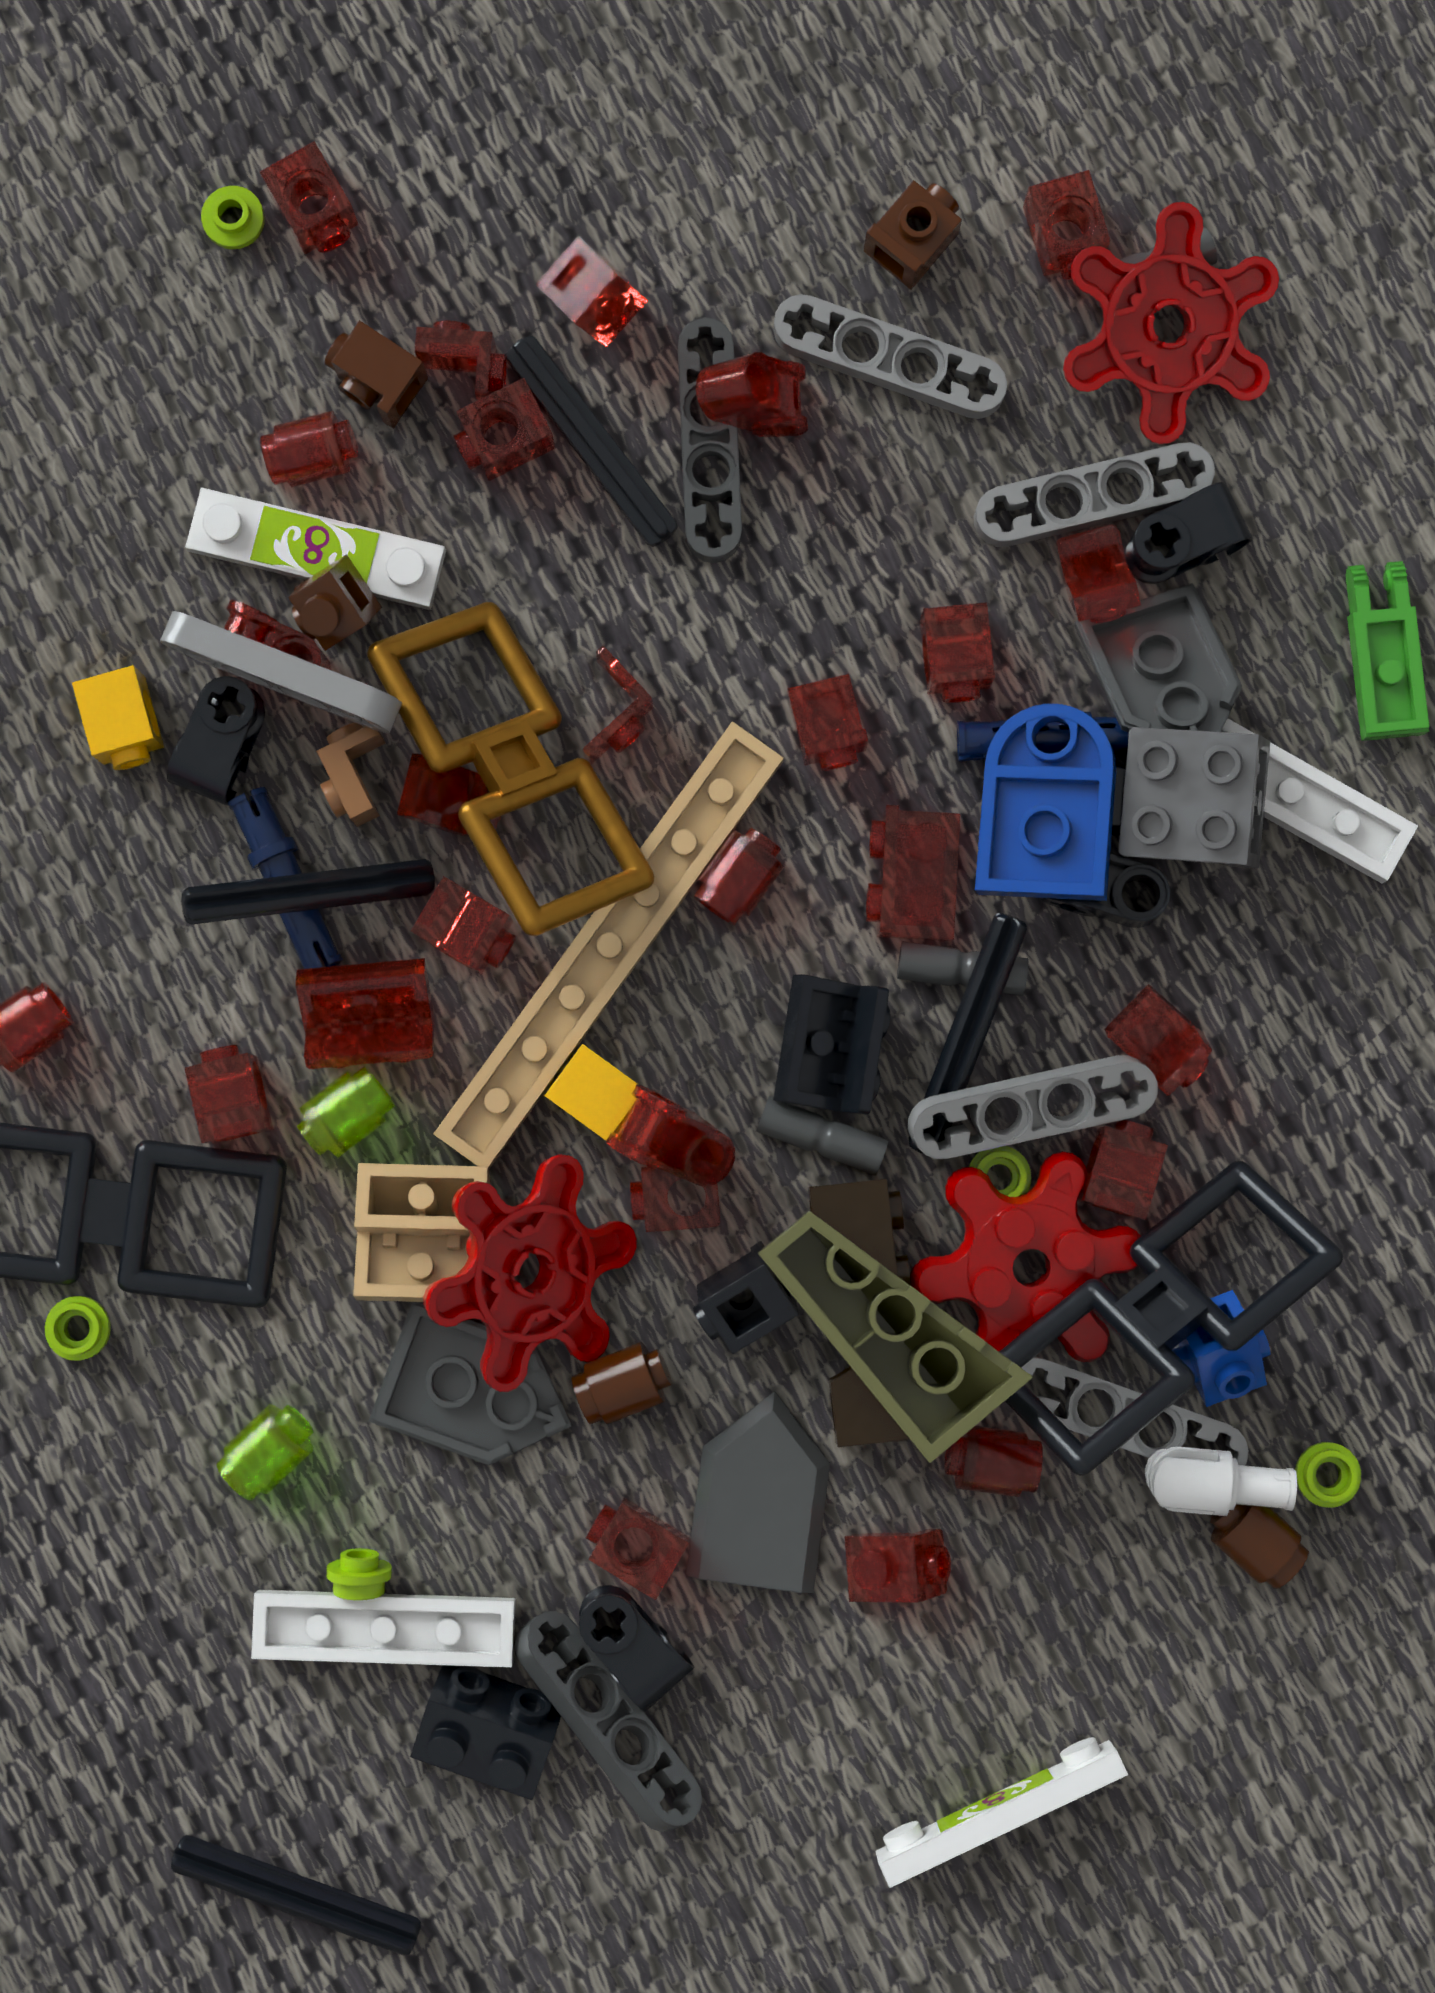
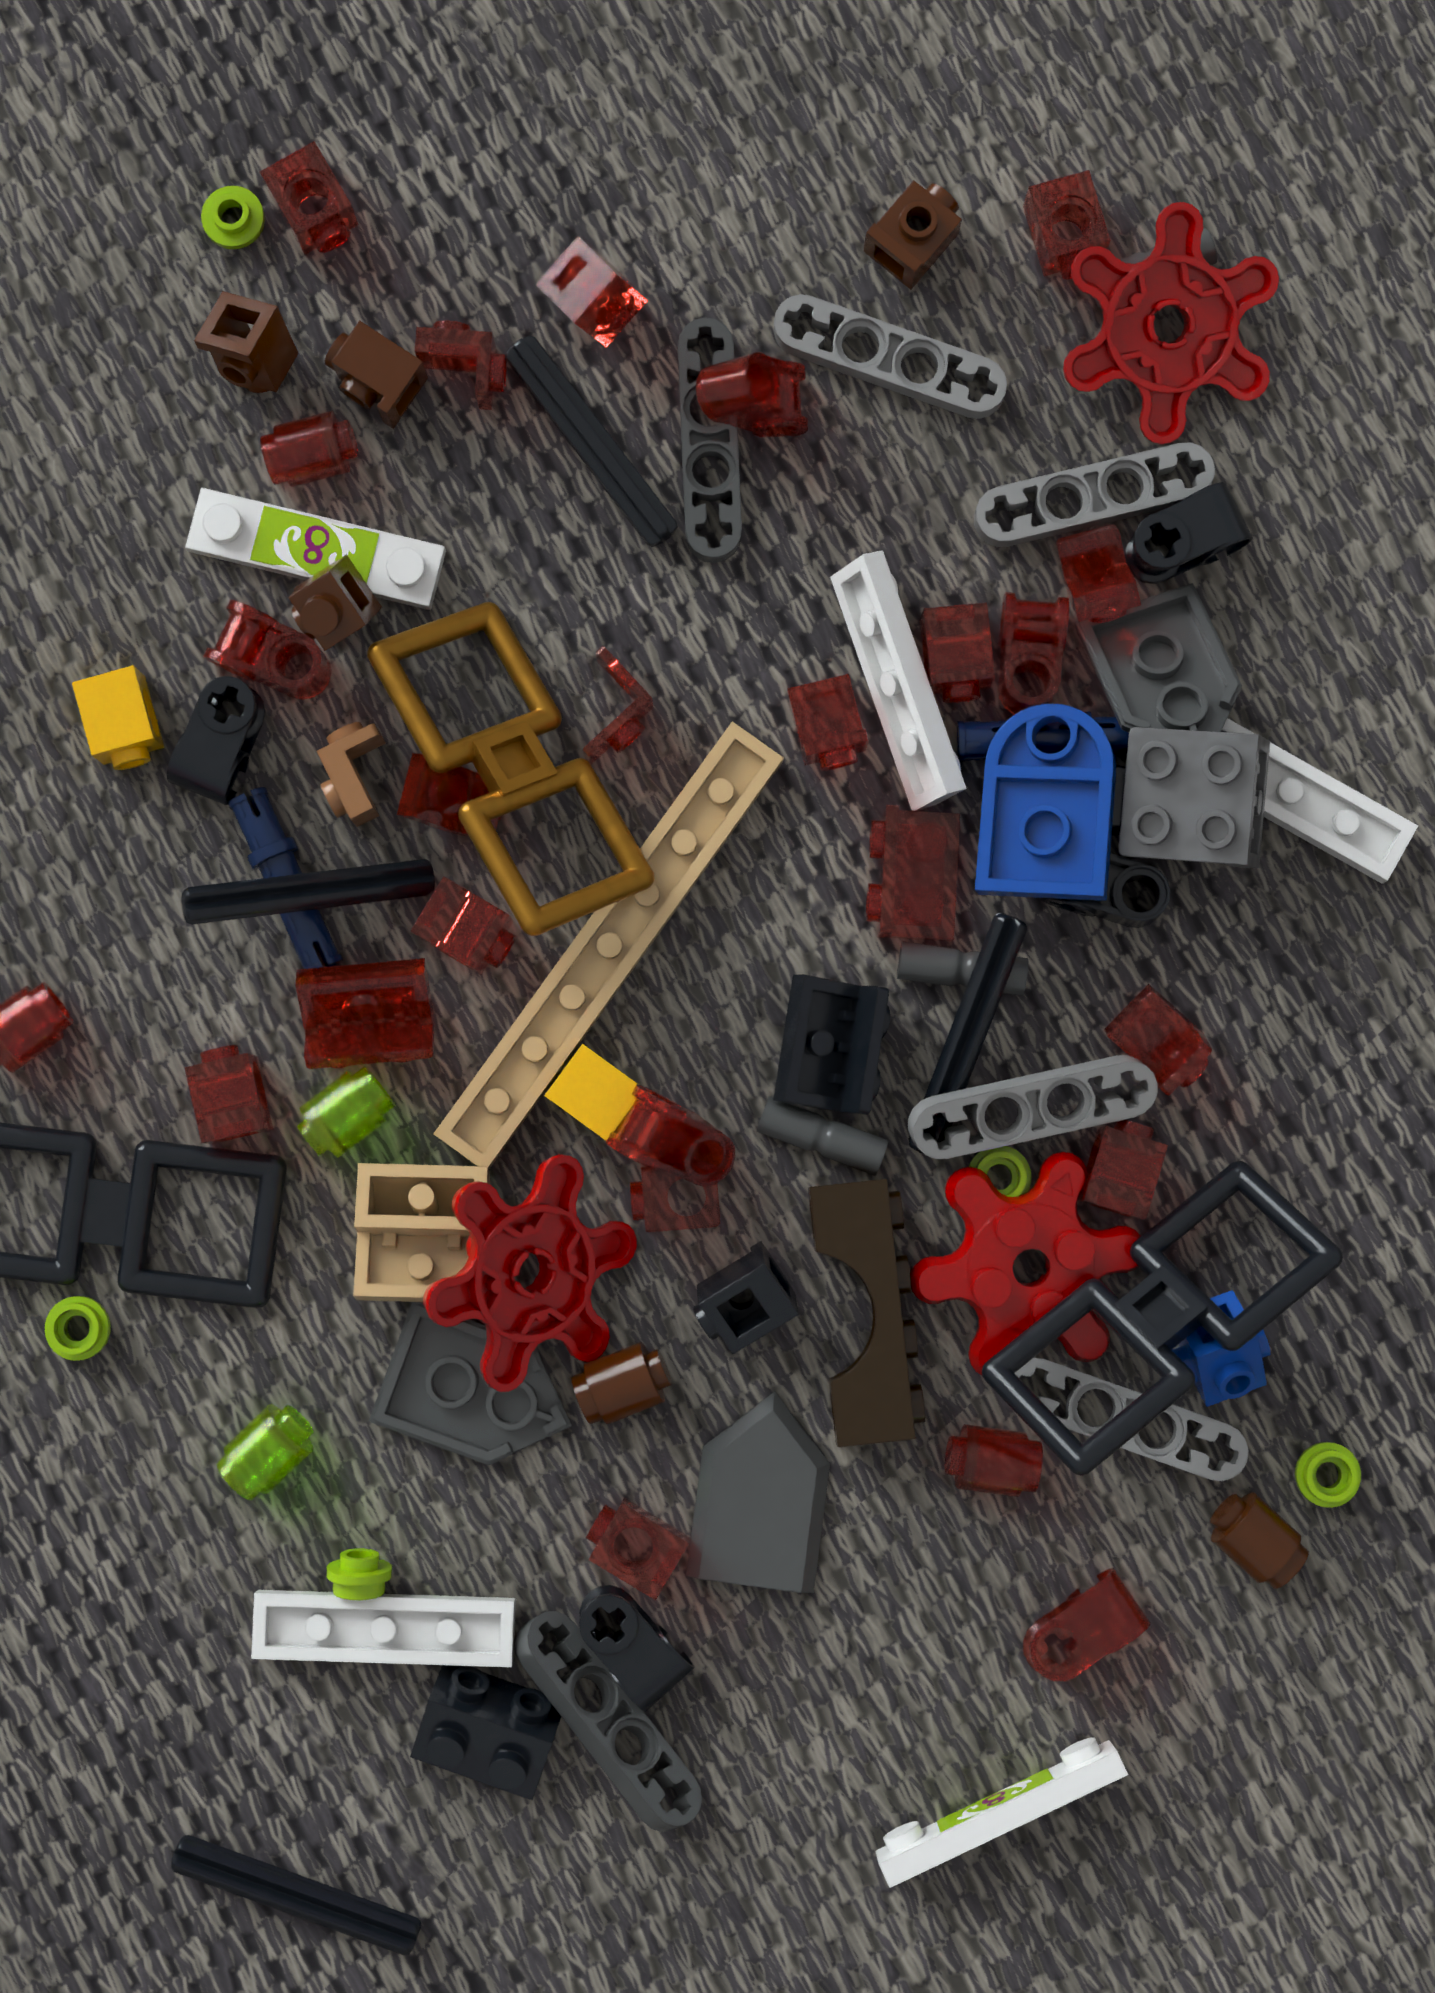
light grey beam [160,611,402,734] -> none
clear red brick [453,378,556,481] -> none
clear red brick [693,828,784,926] -> none
olive wedge [758,1211,1033,1463] -> none
clear red bracket [845,1529,951,1603] -> none
white arm [1145,1447,1297,1516] -> none
bright green hinge [1345,561,1430,741] -> none
none -> reddish brown brick [194,291,299,393]
none -> white plate [830,550,967,812]
none -> clear red piece [998,592,1069,715]
none -> clear red piece [1023,1568,1151,1681]

